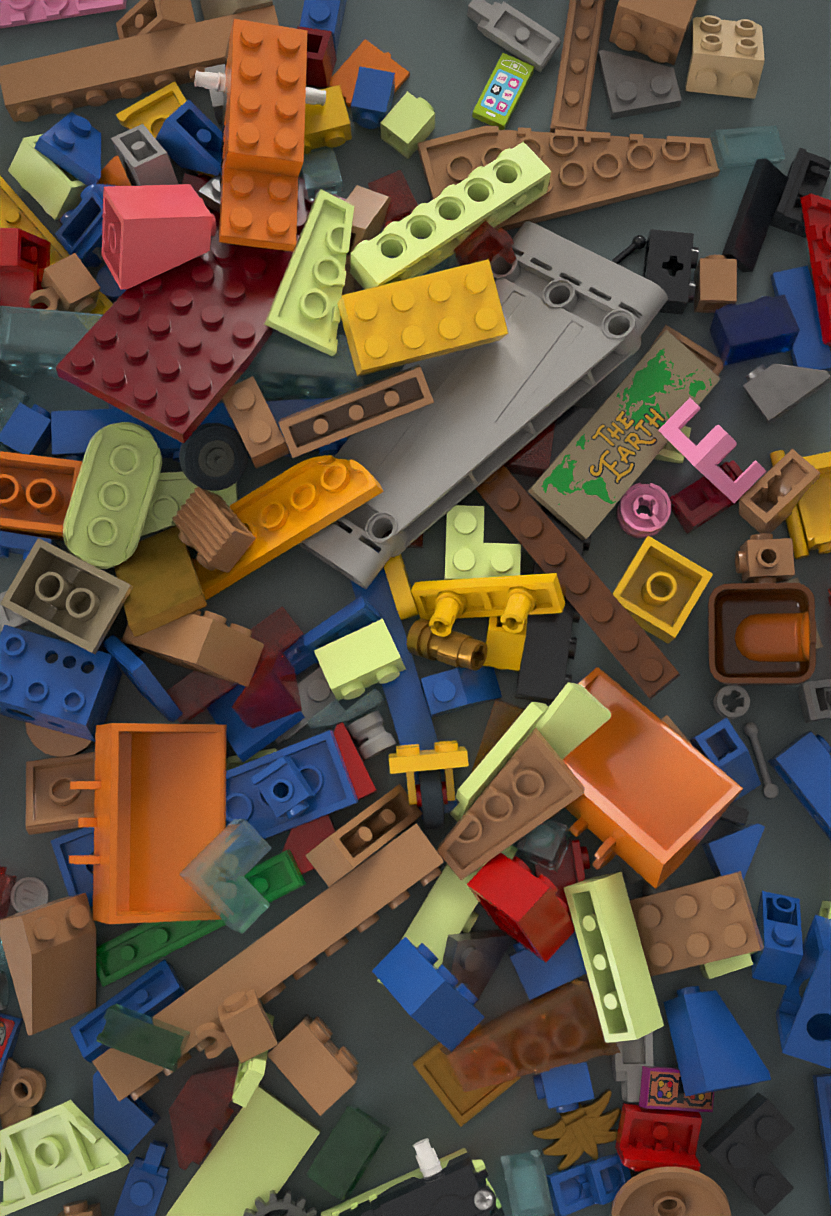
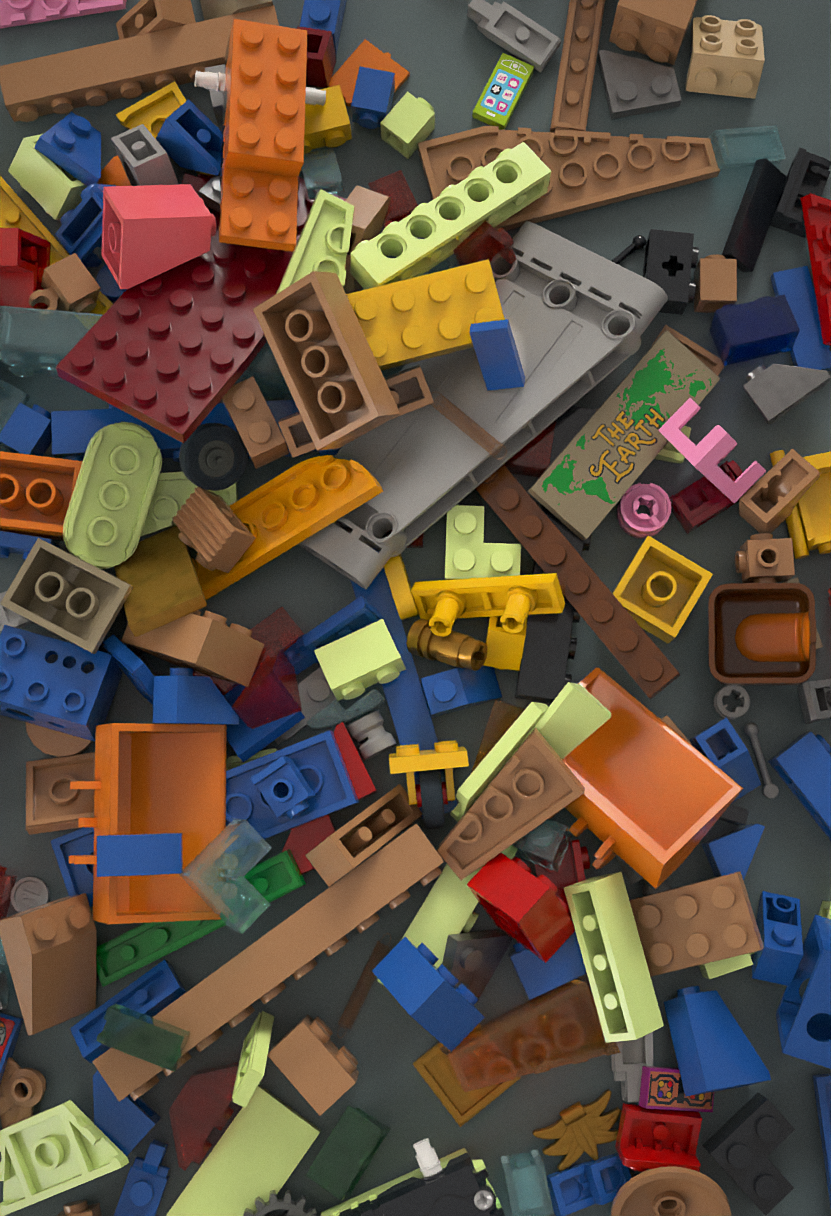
medium nougat brick [195,989,278,1063] -> none
blue brick [533,1054,595,1113] -> none
none -> blue slope [97,833,183,877]
none -> blue slope [153,668,239,725]
none -> medium nougat brick [253,271,400,451]
none -> medium nougat piece [337,933,391,1038]
none -> medium nougat piece [431,391,507,459]
none -> blue tile [469,319,525,391]

